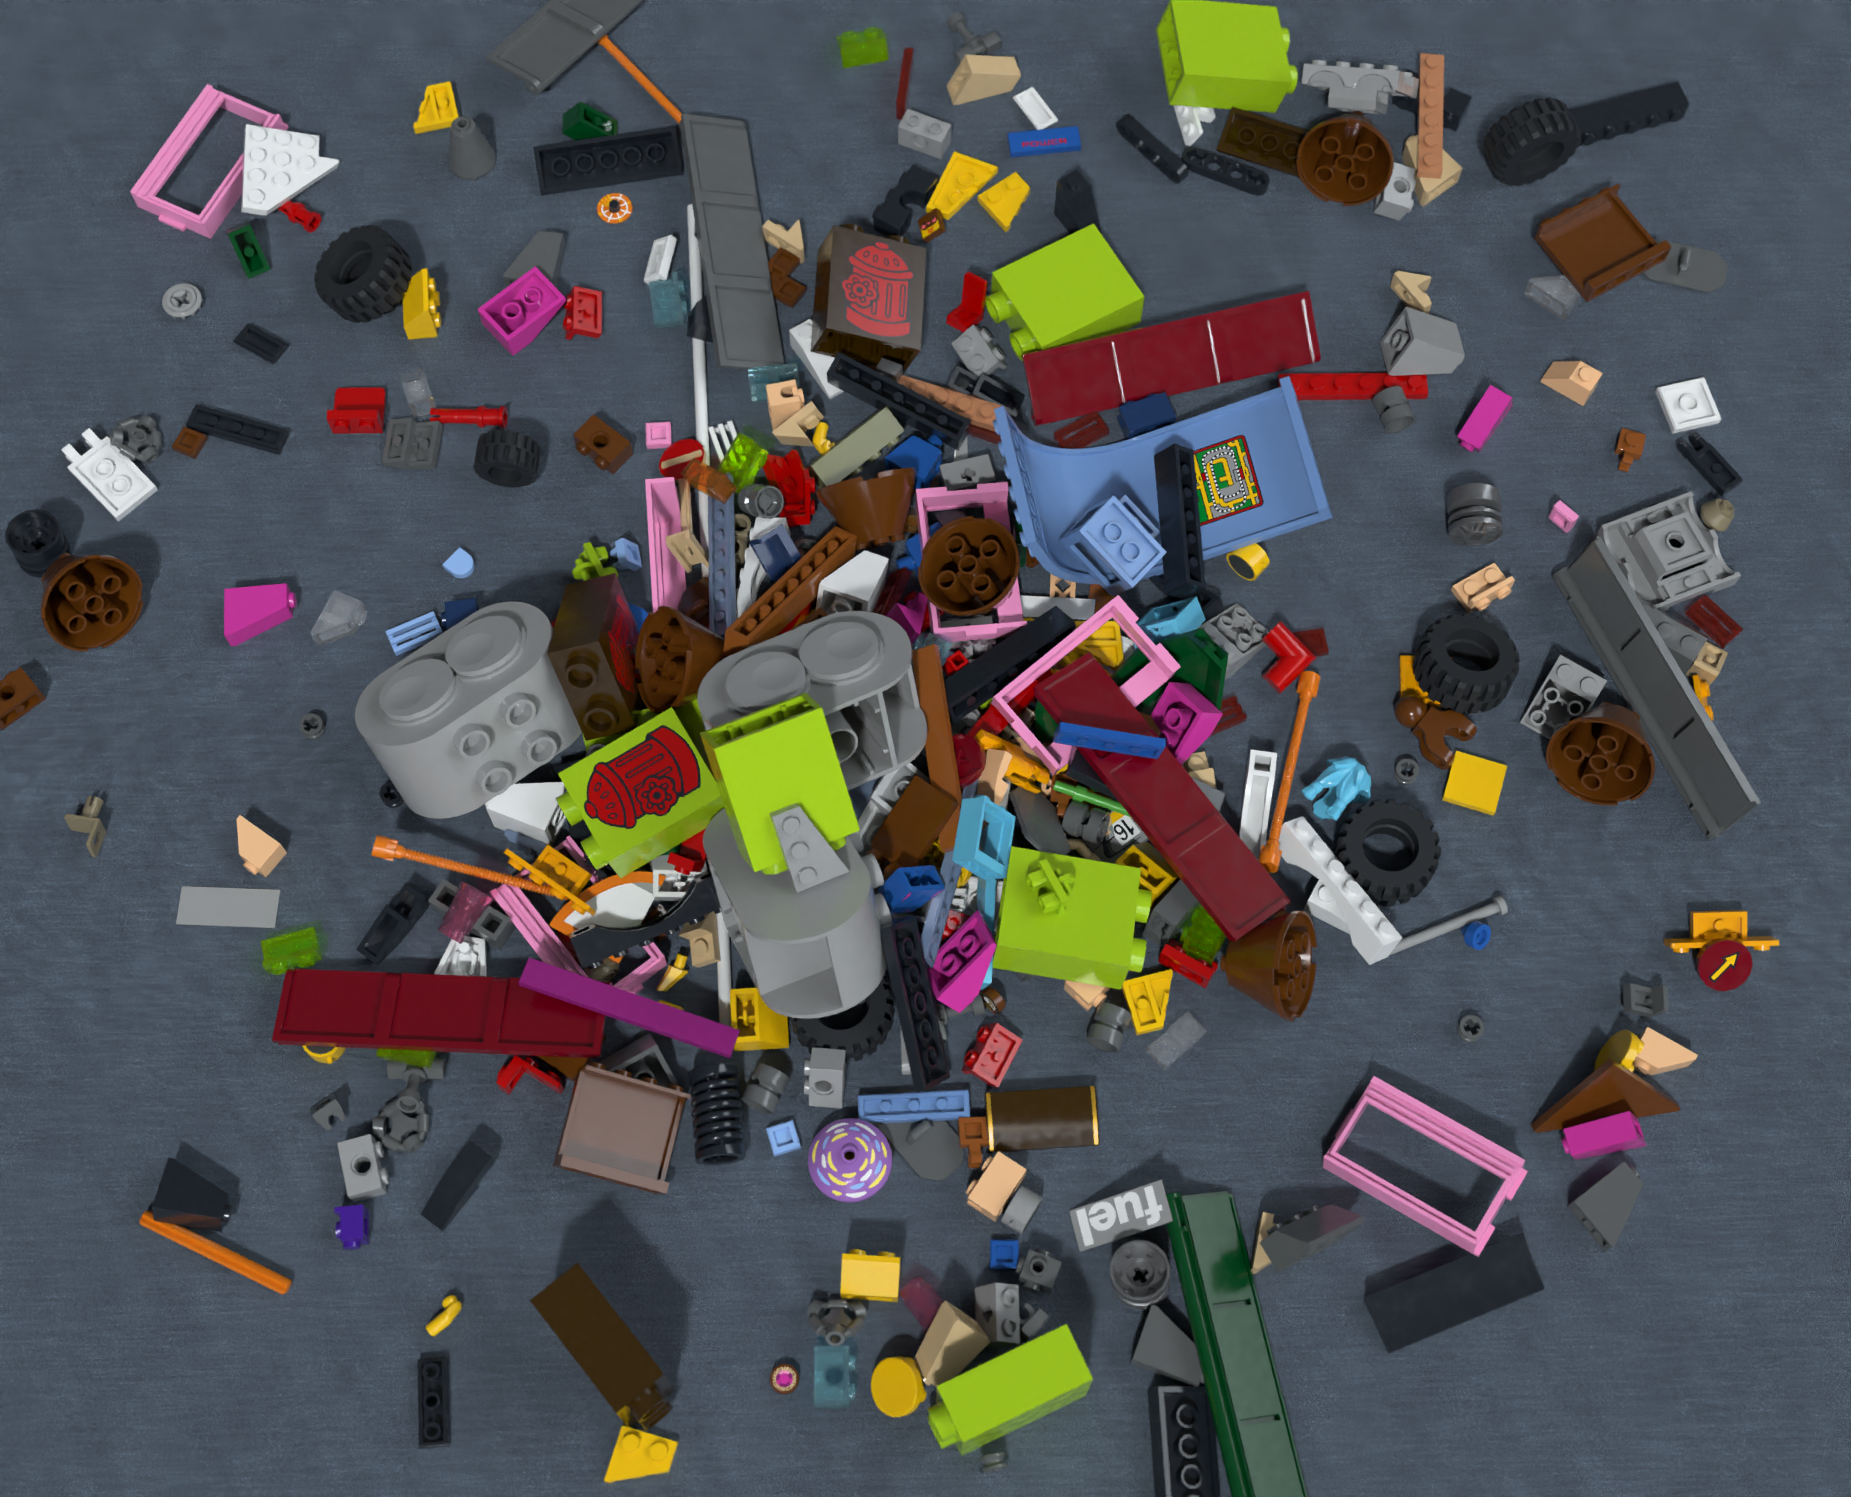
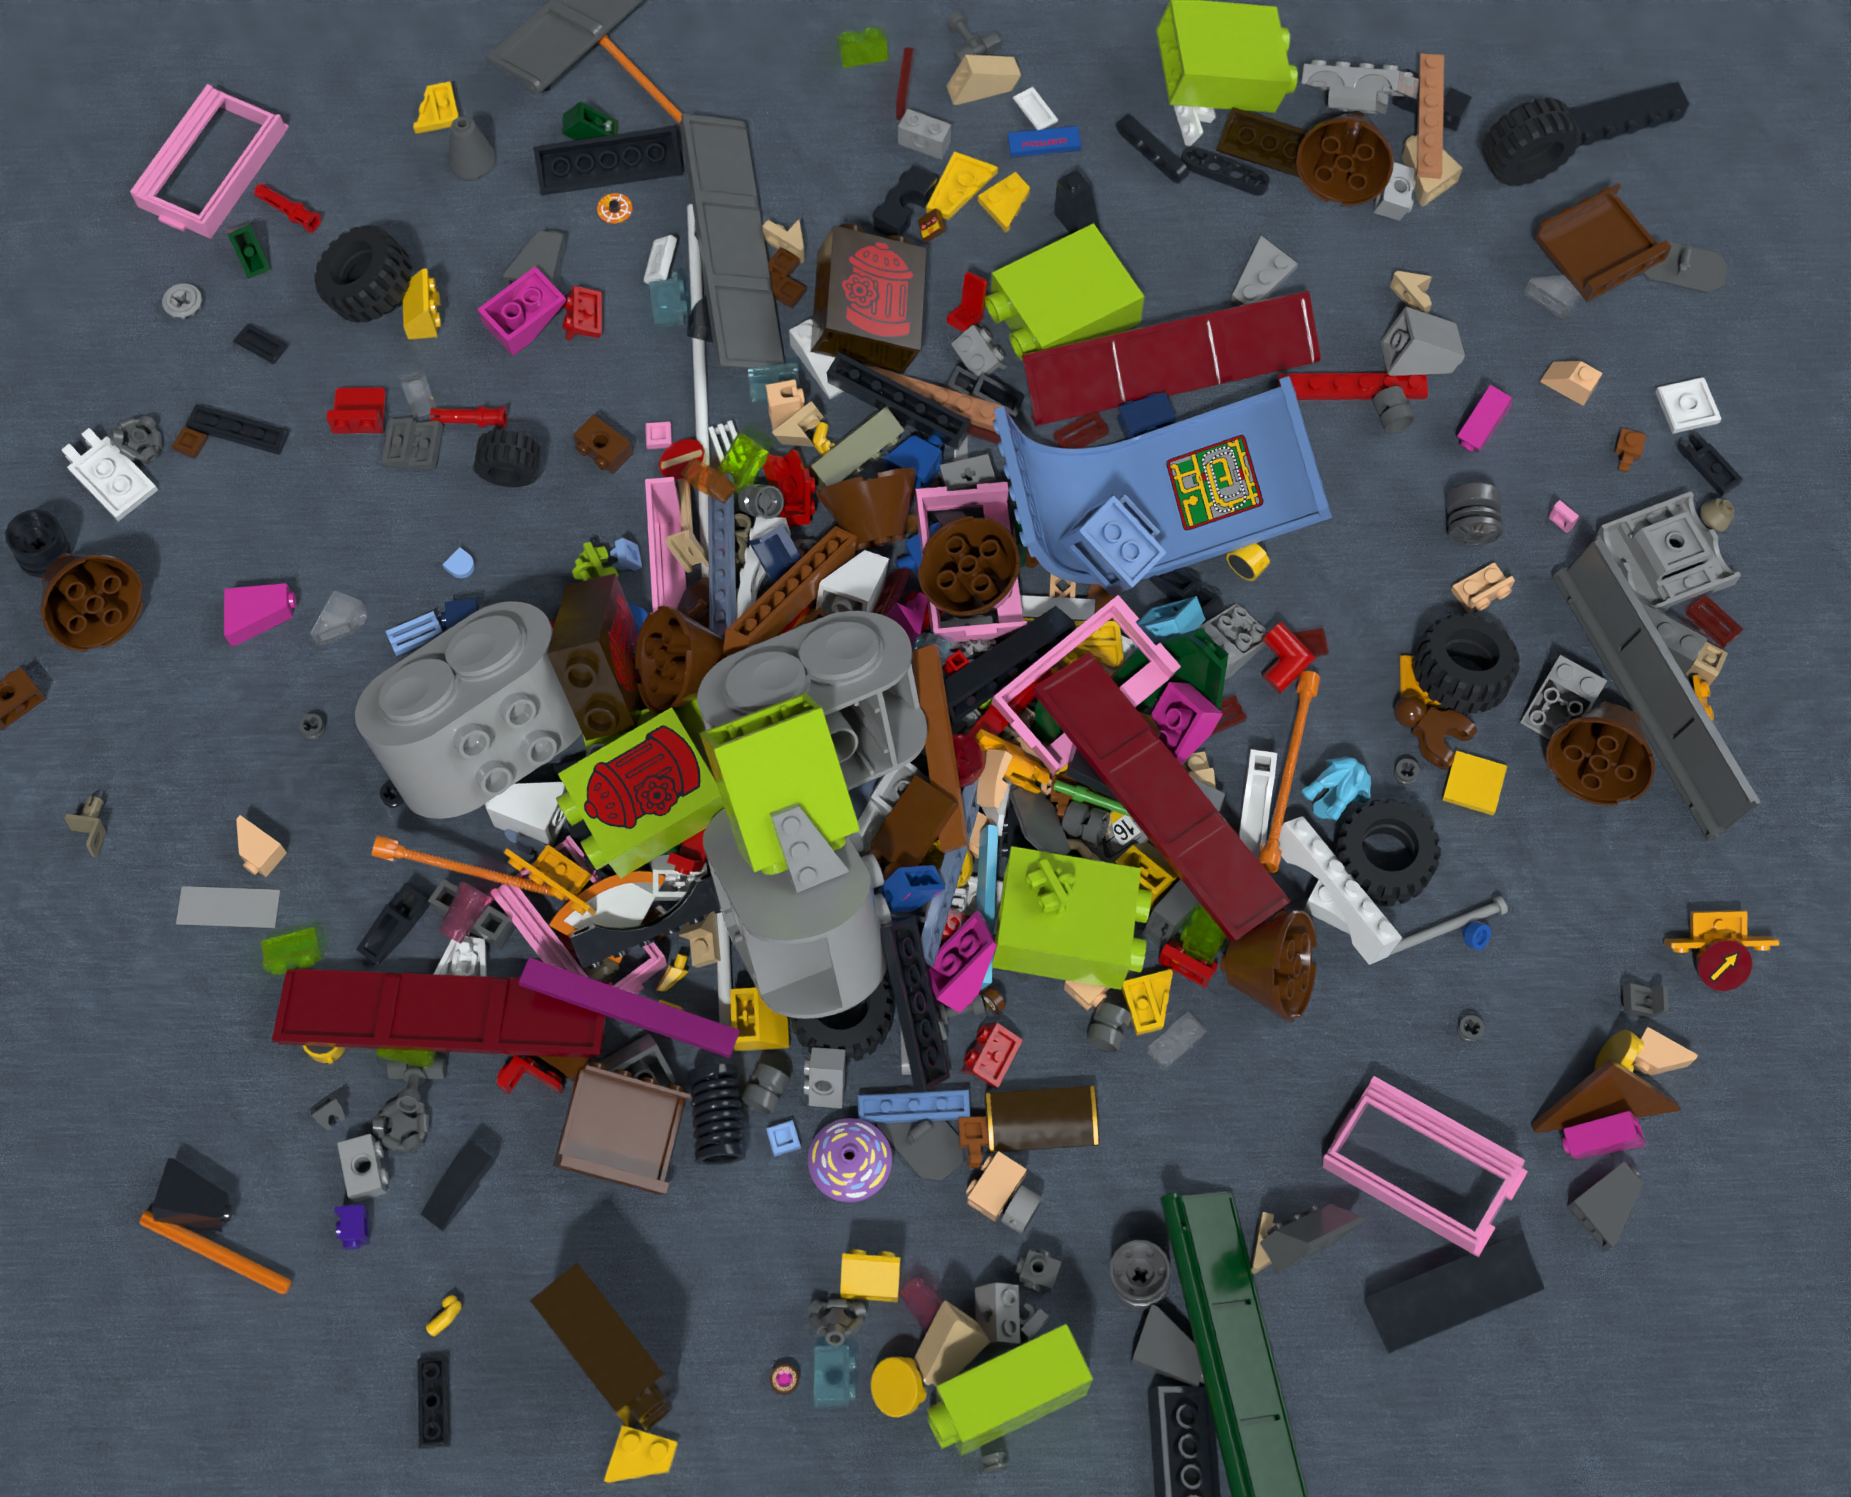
white wing [241,124,339,216] -> none
flat silver piece [876,358,903,382] -> none
medium azure window [952,795,1016,880] -> none
blue tile [990,1240,1019,1270] -> none
blue tile [1053,722,1166,759] -> none
sticker [1069,1180,1173,1252] -> none
black brick [1154,443,1206,599] -> none
none -> light grey wing [1231,236,1298,306]

